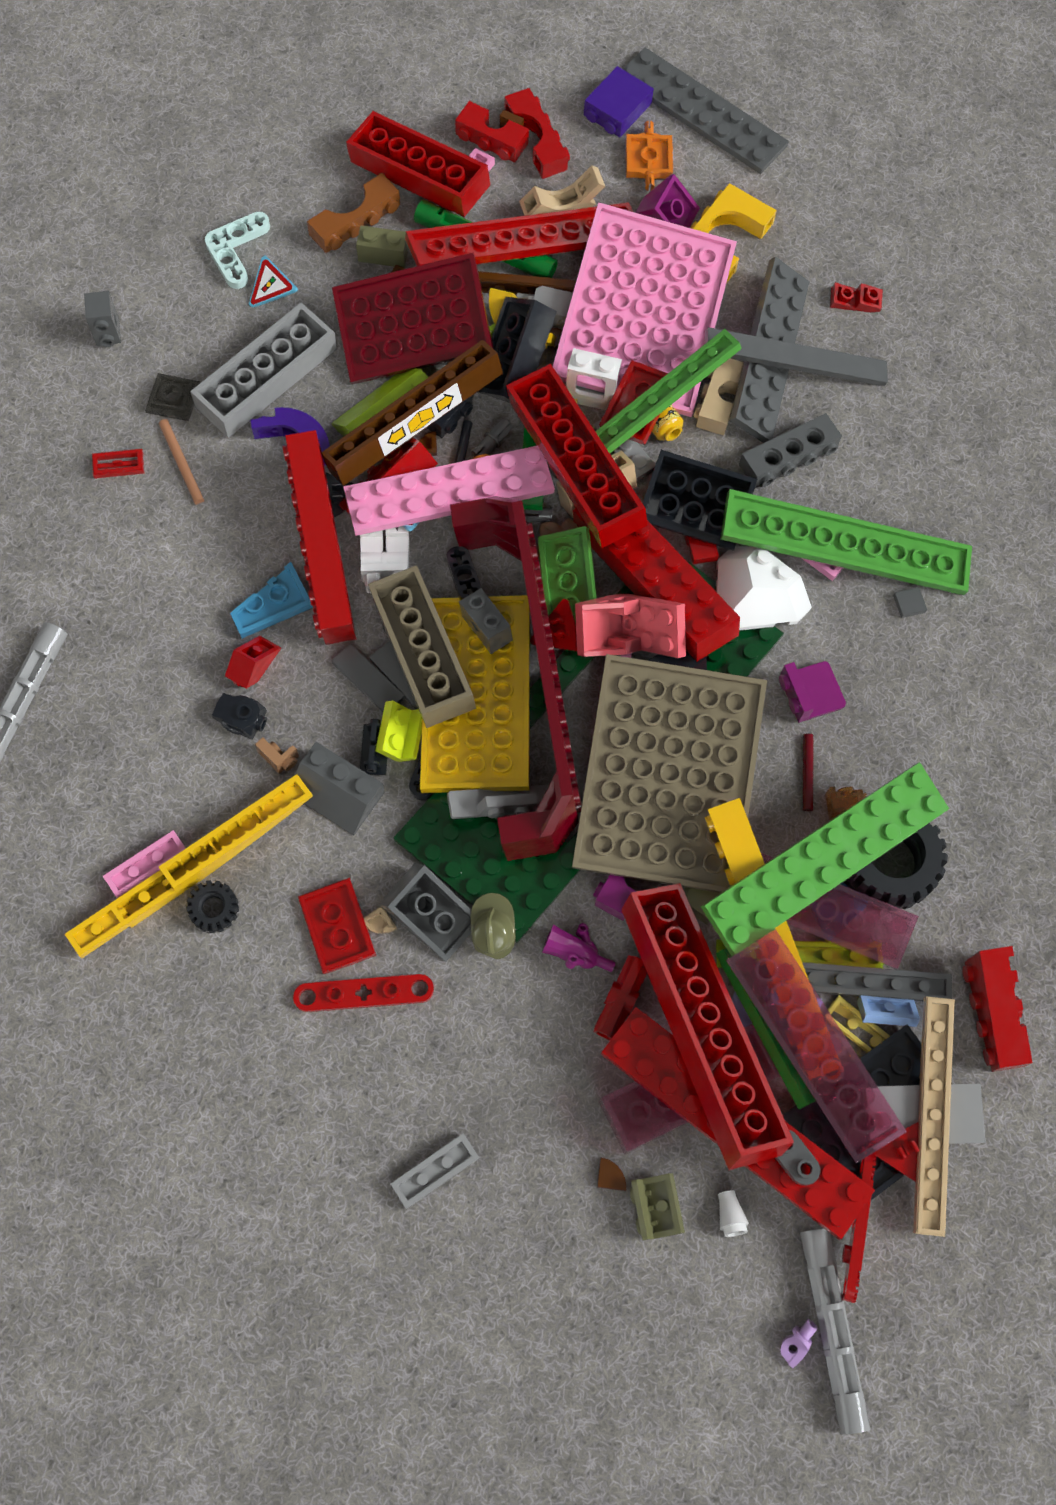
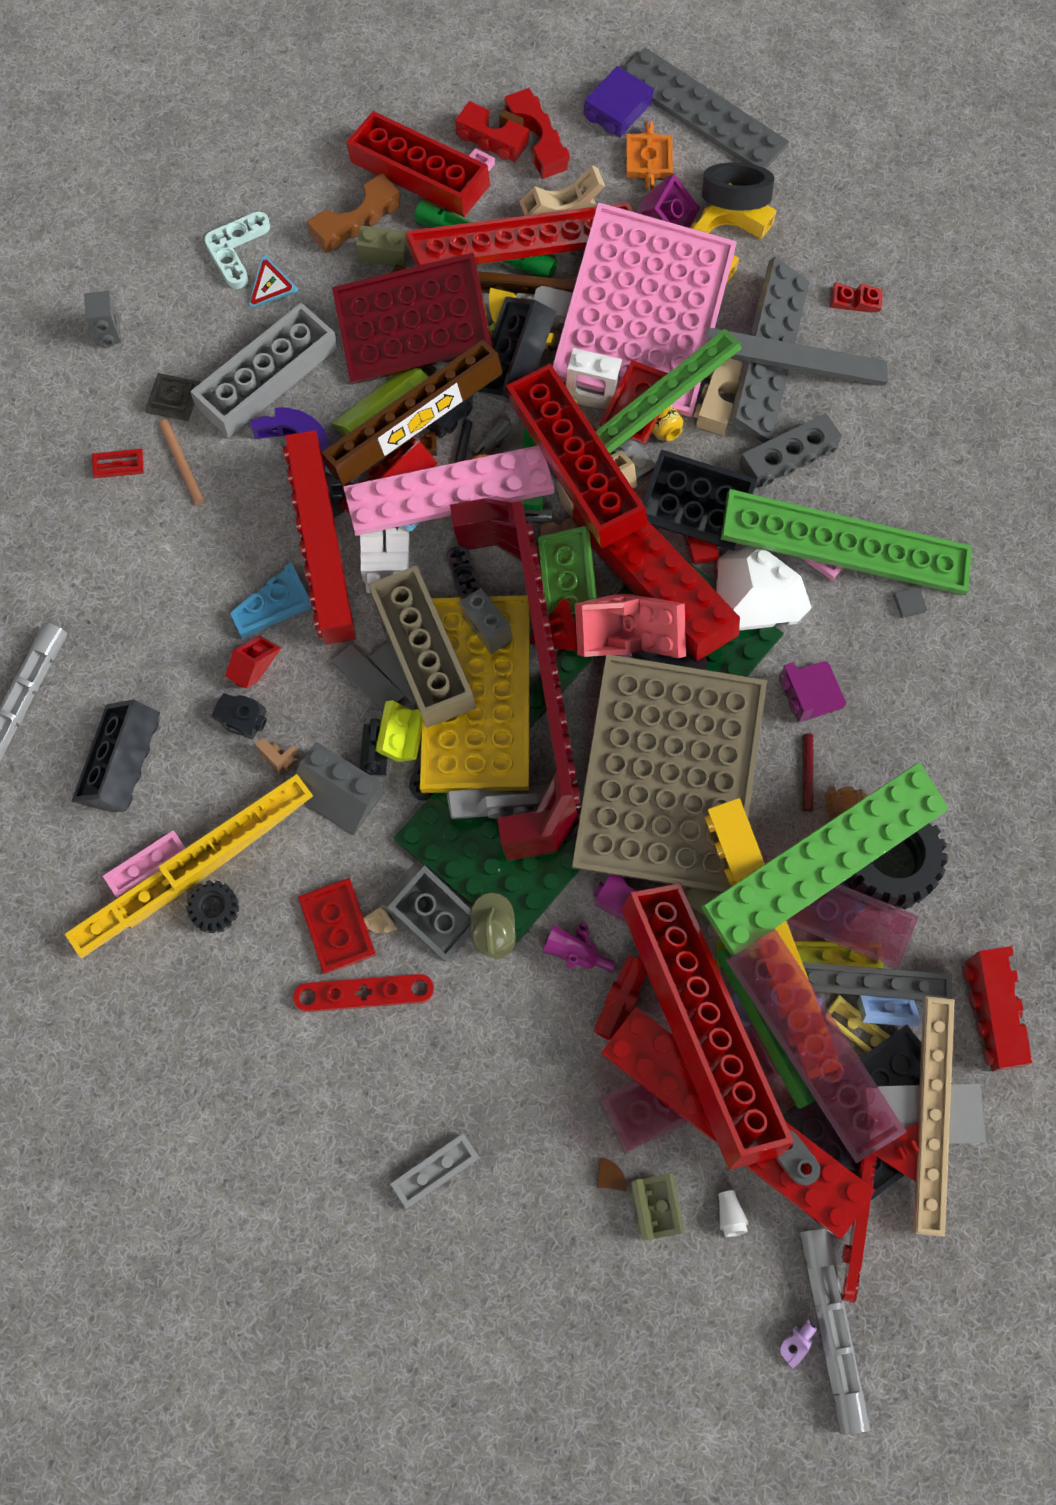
none -> black slope [71,699,160,812]
none -> black tyre [702,162,774,210]

